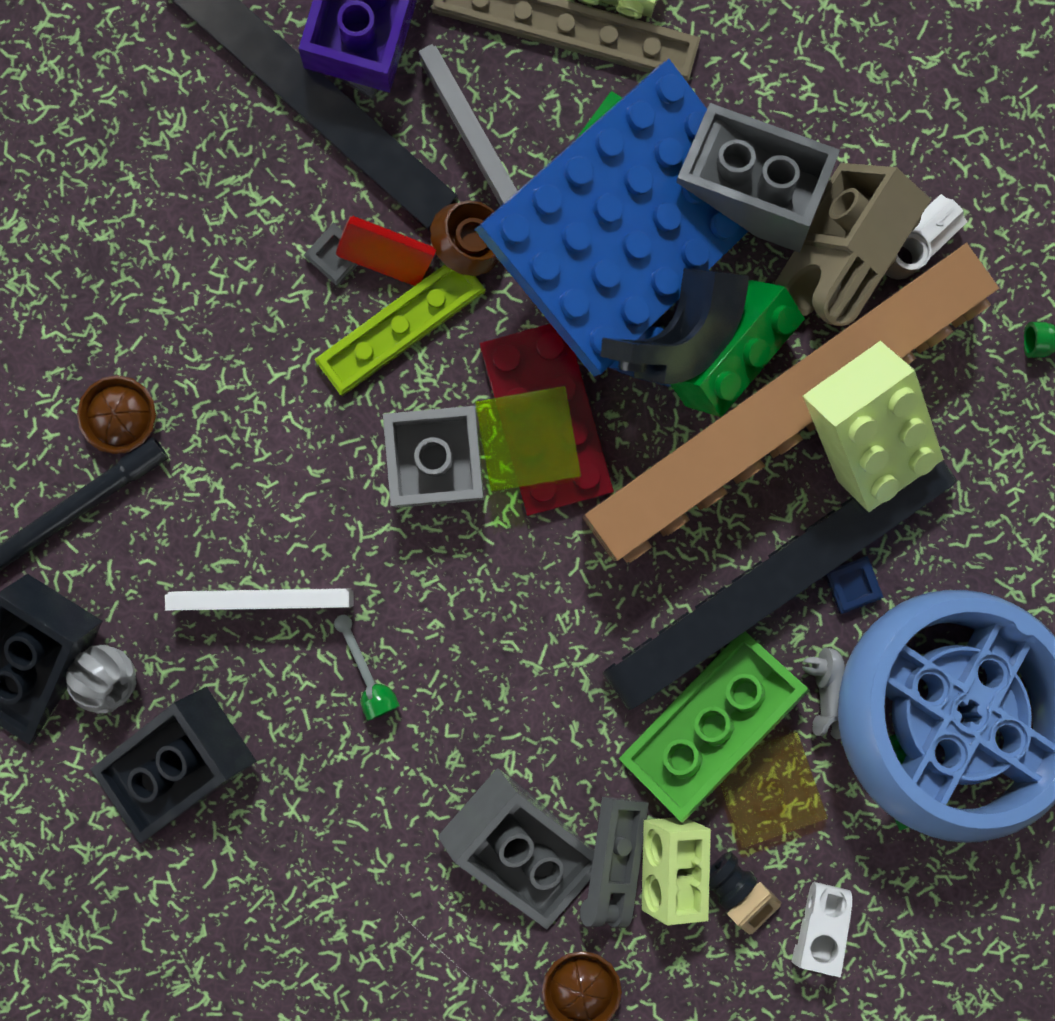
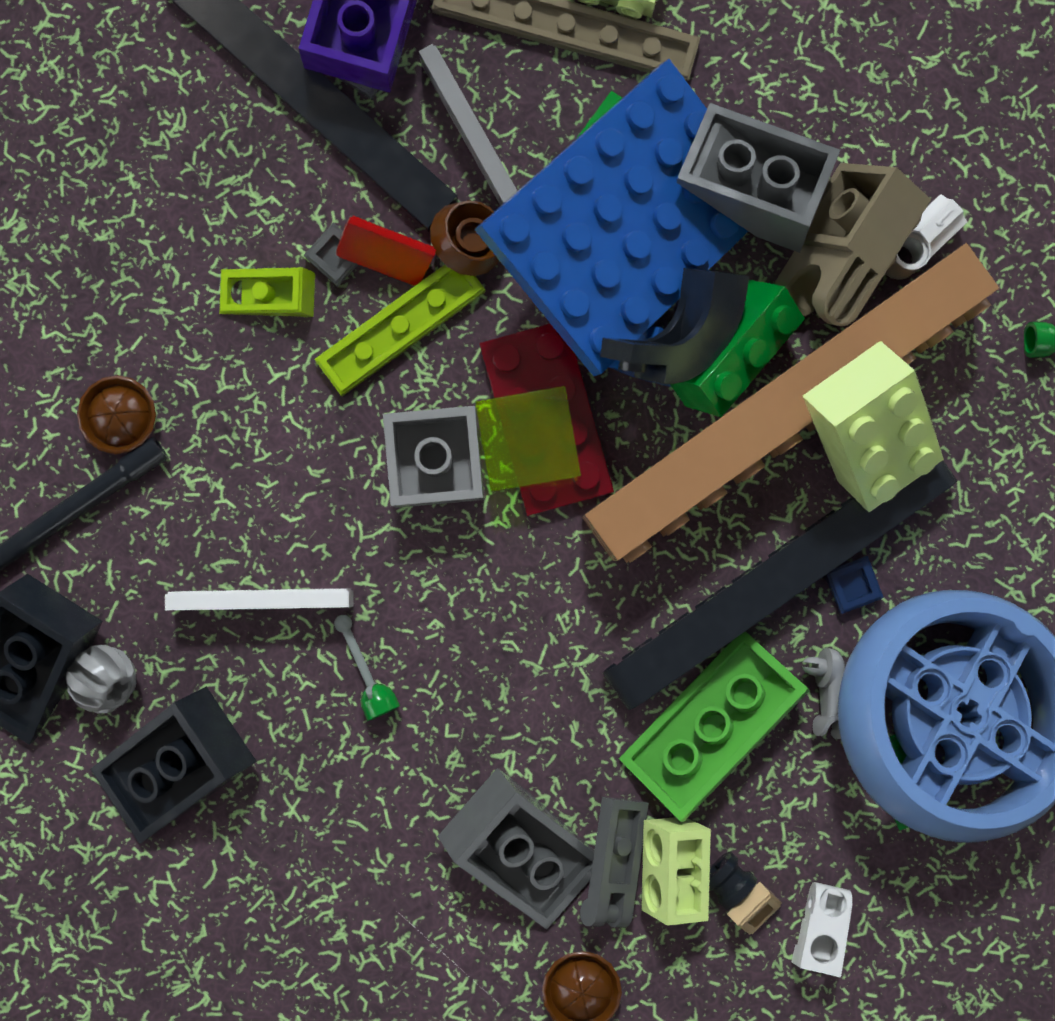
clear yellow tile [720,731,828,848] -> none
none -> lime slope [219,267,315,317]

